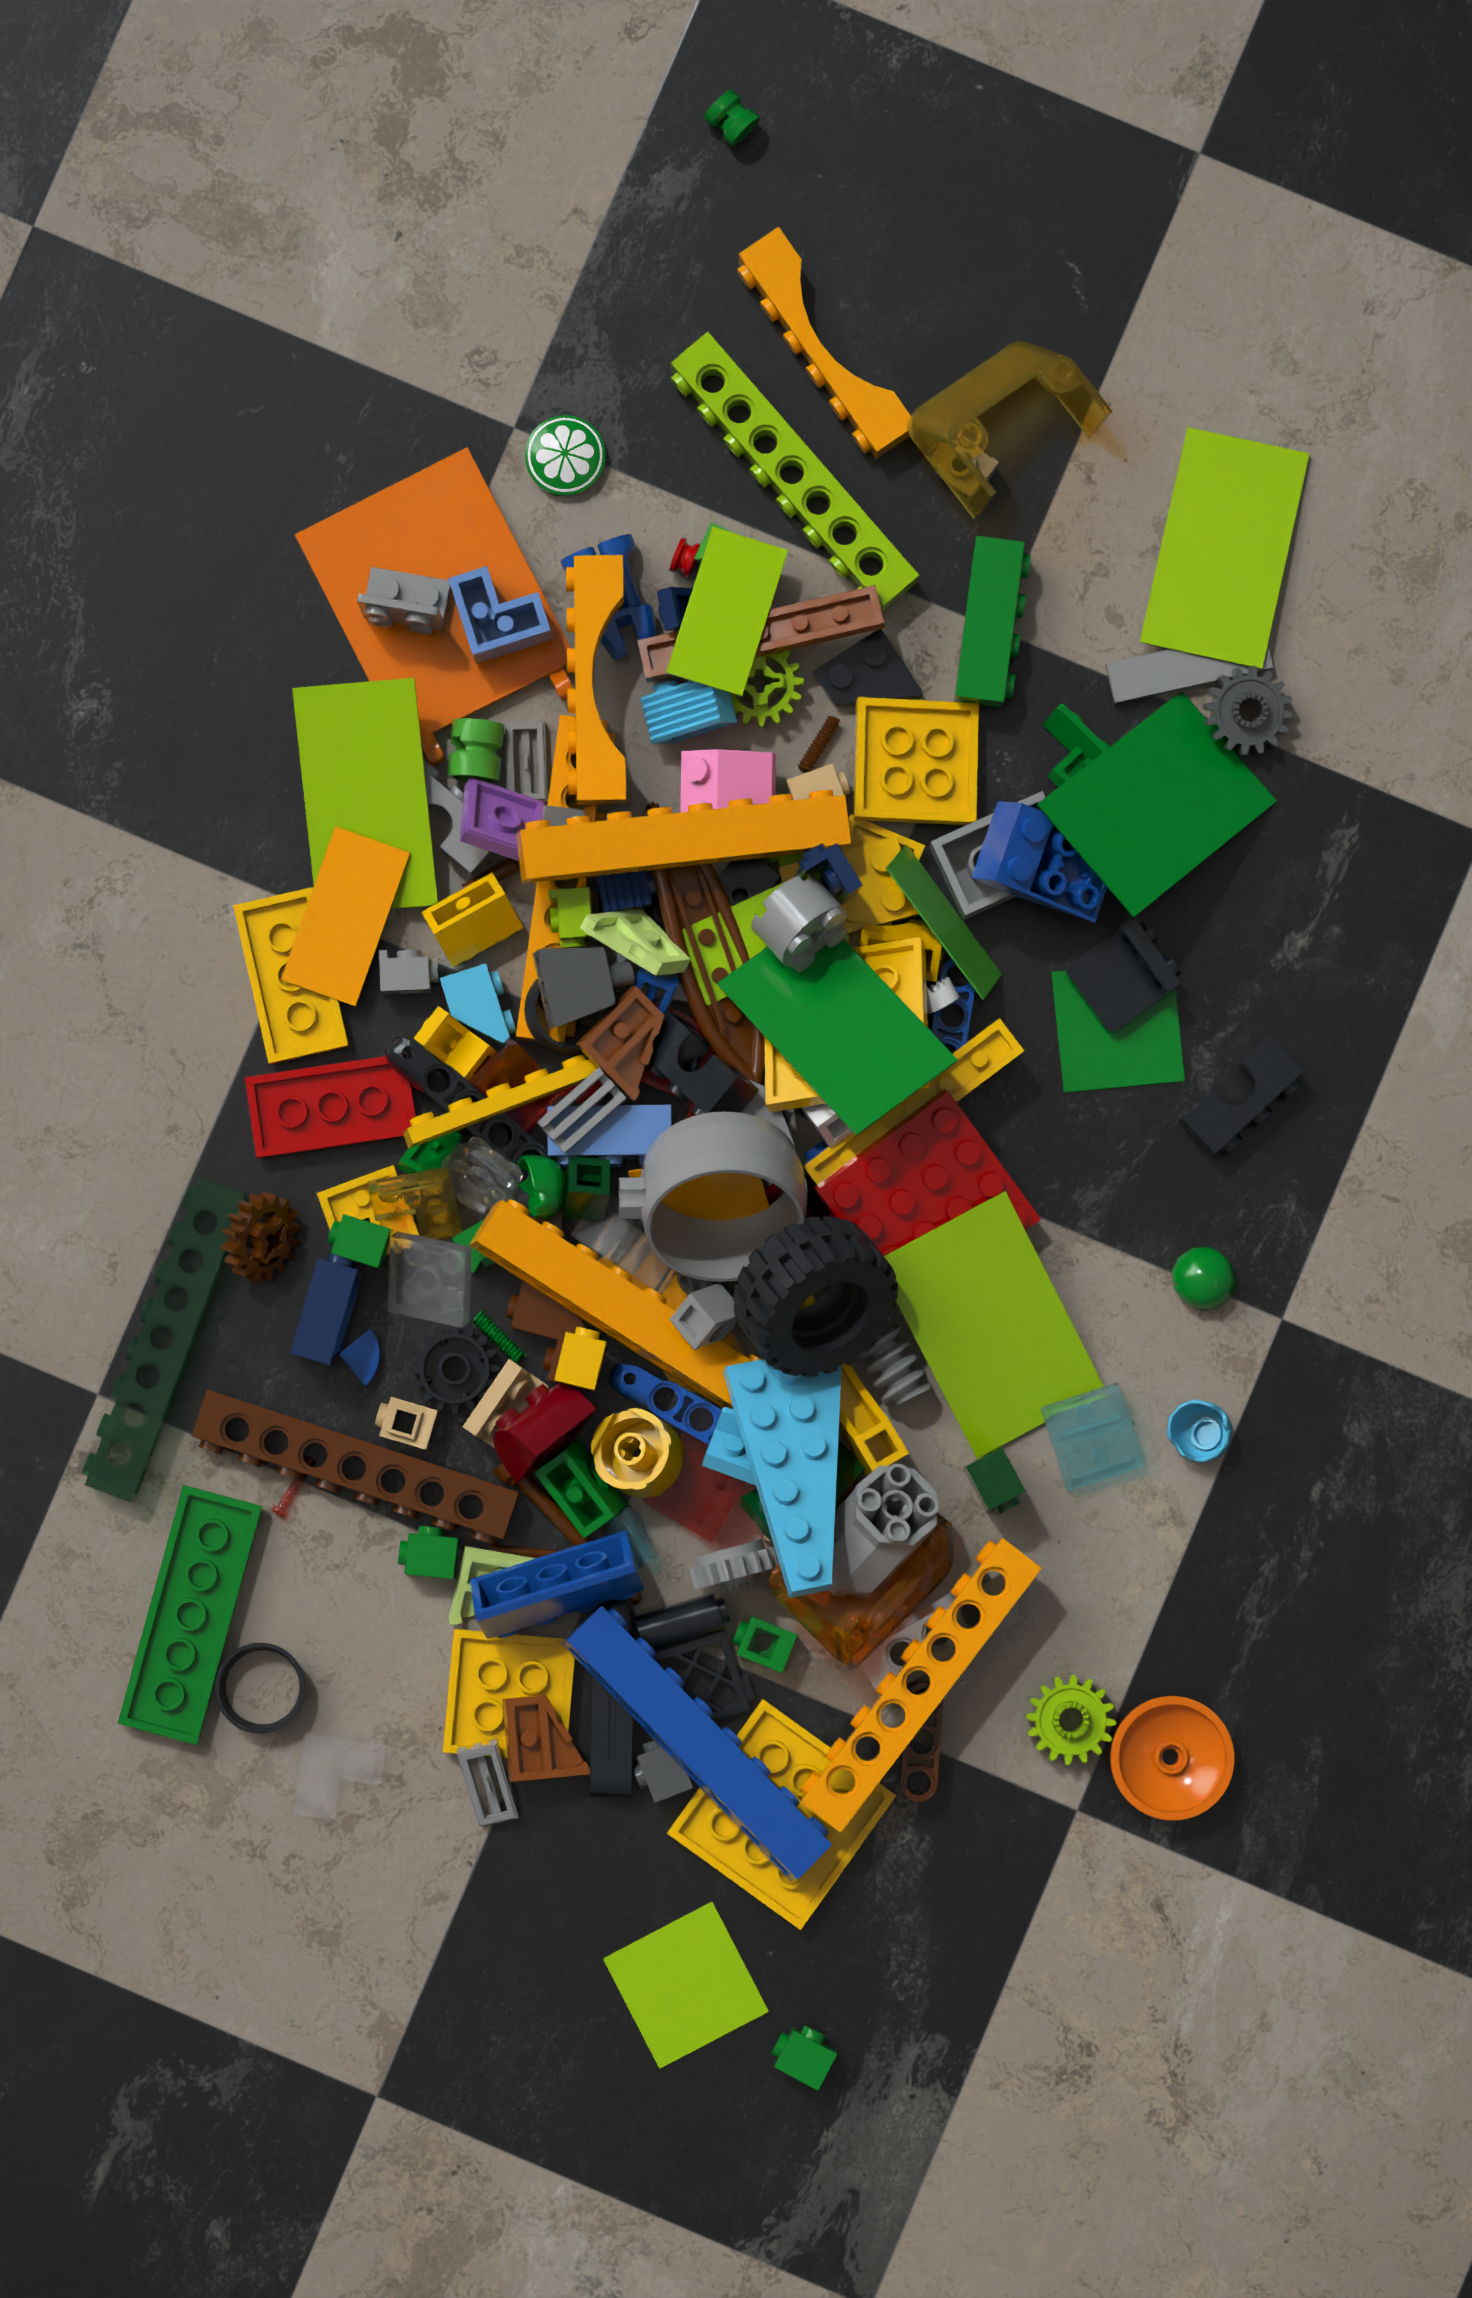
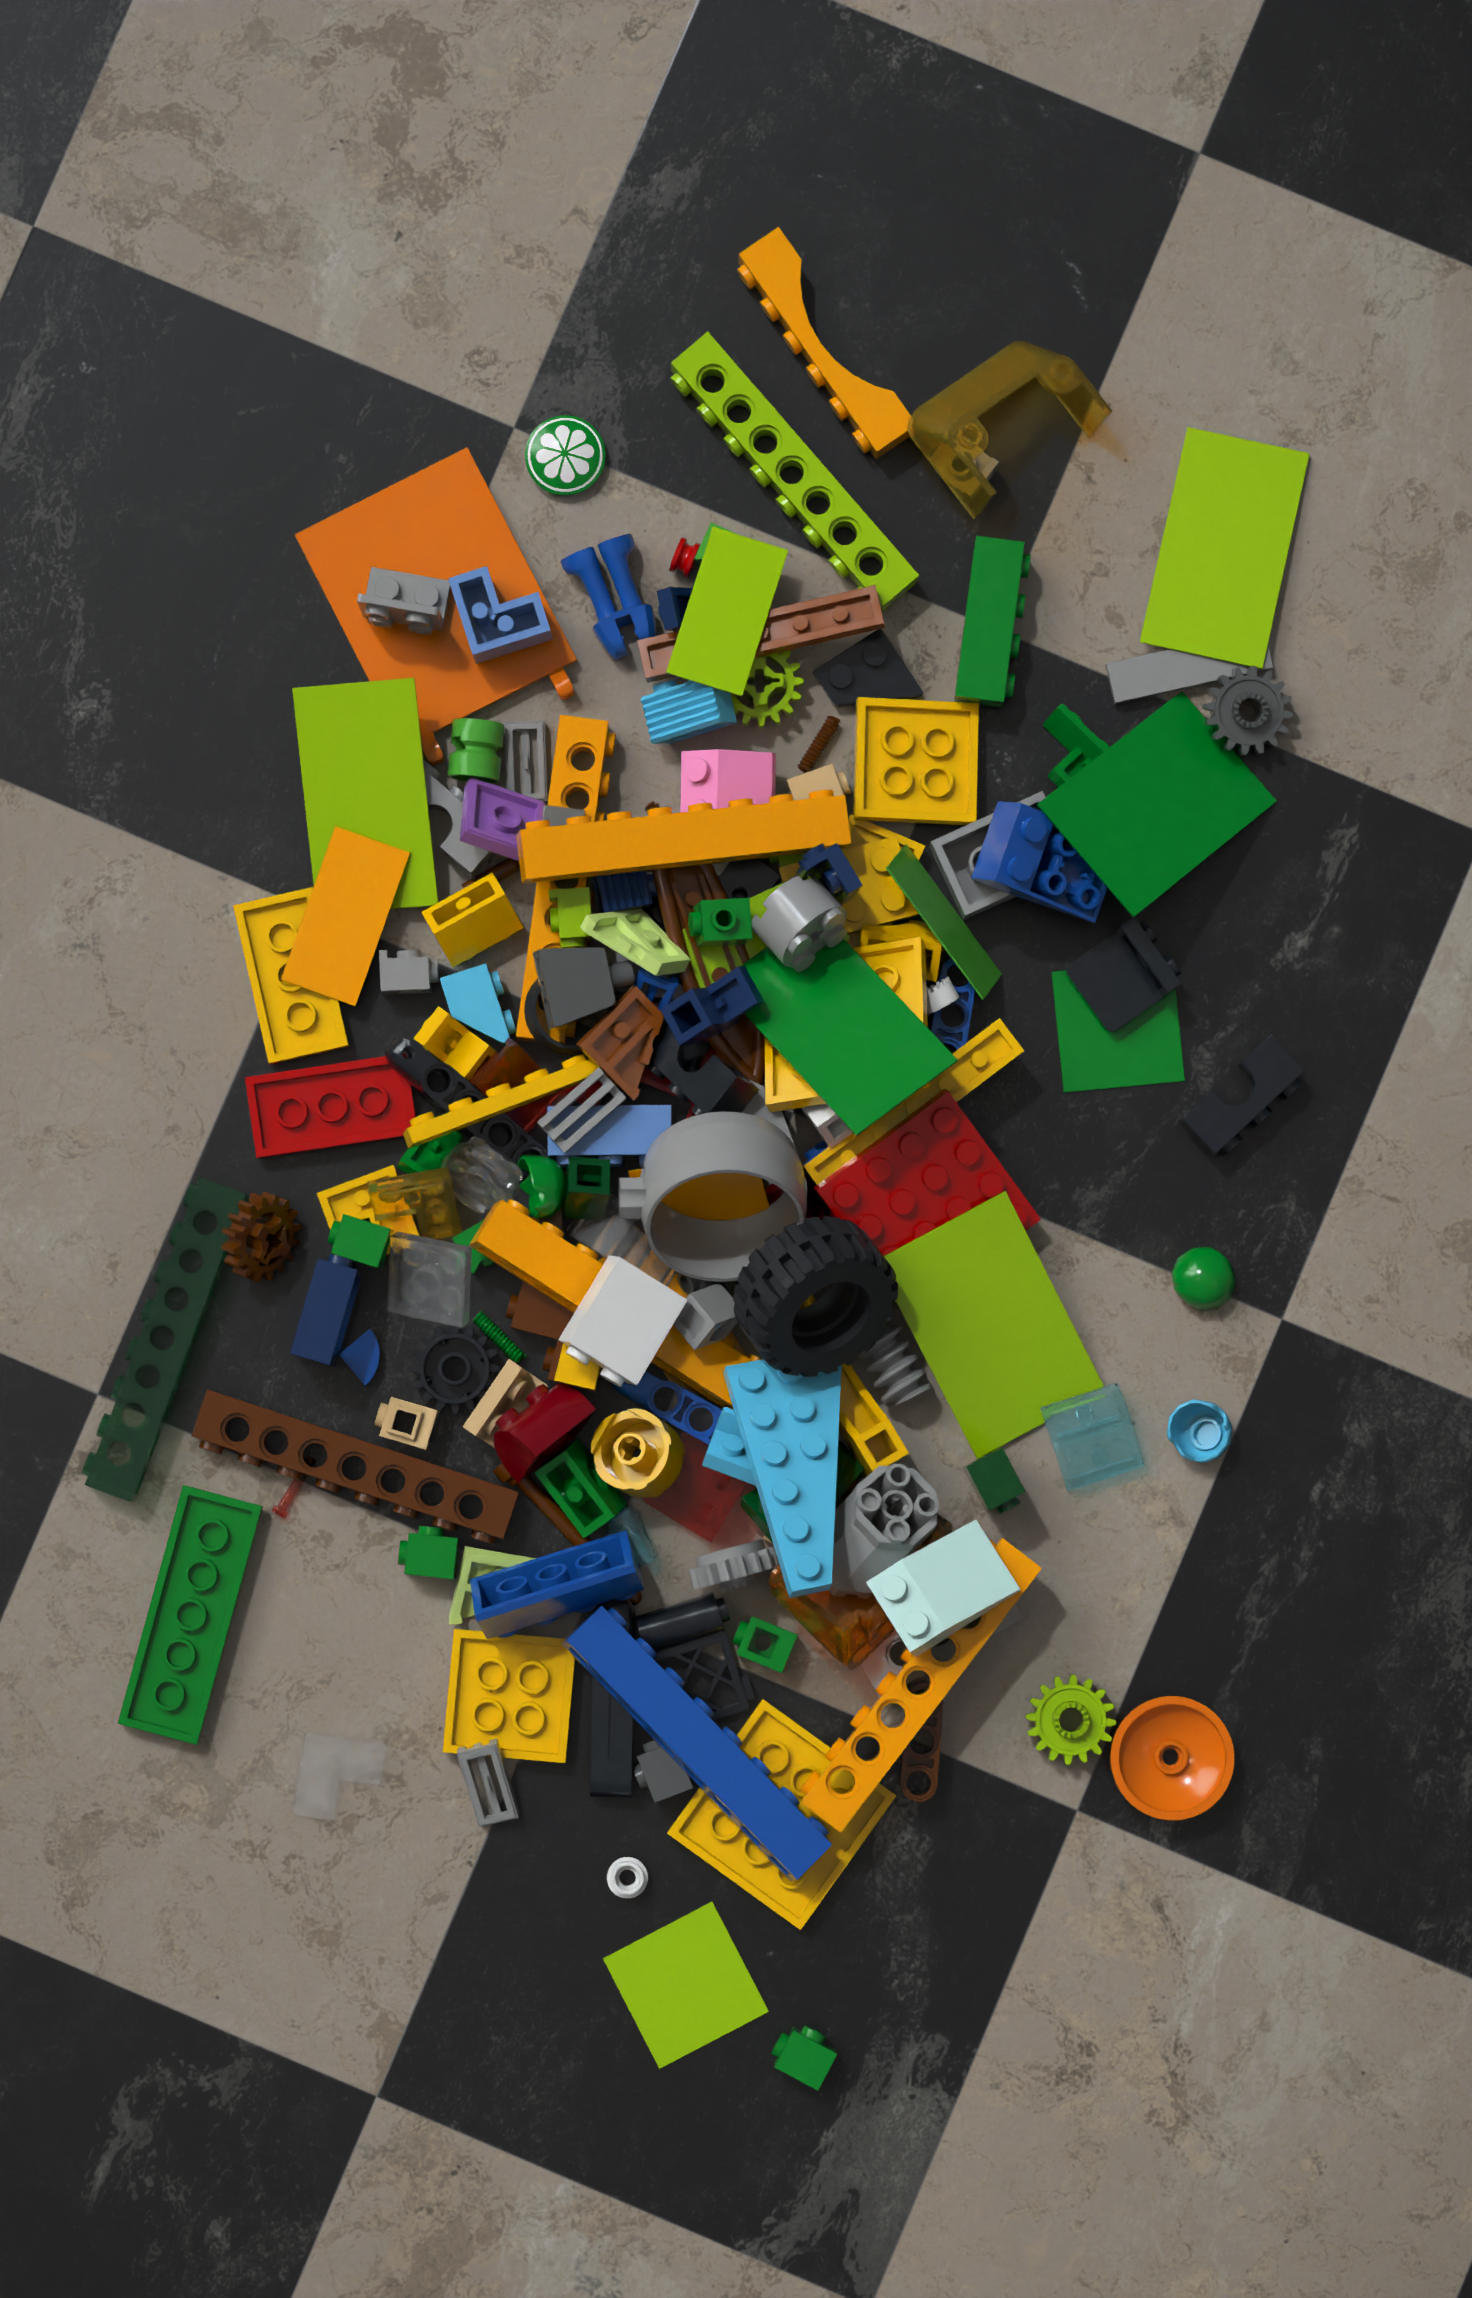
black tyre [215,1643,305,1733] -> none
reddish brown piece [491,1542,557,1558] -> none
dark orange wing [502,1695,590,1782] -> none
light orange arch [566,555,627,805] -> none
green wheel [704,89,760,147] -> none
none -> white brick [558,1255,687,1387]
none -> white plate [607,1857,648,1898]
none -> dark blue brick [660,966,765,1045]
none -> green brick [688,898,753,947]
none -> light aqua slope [866,1520,1021,1657]

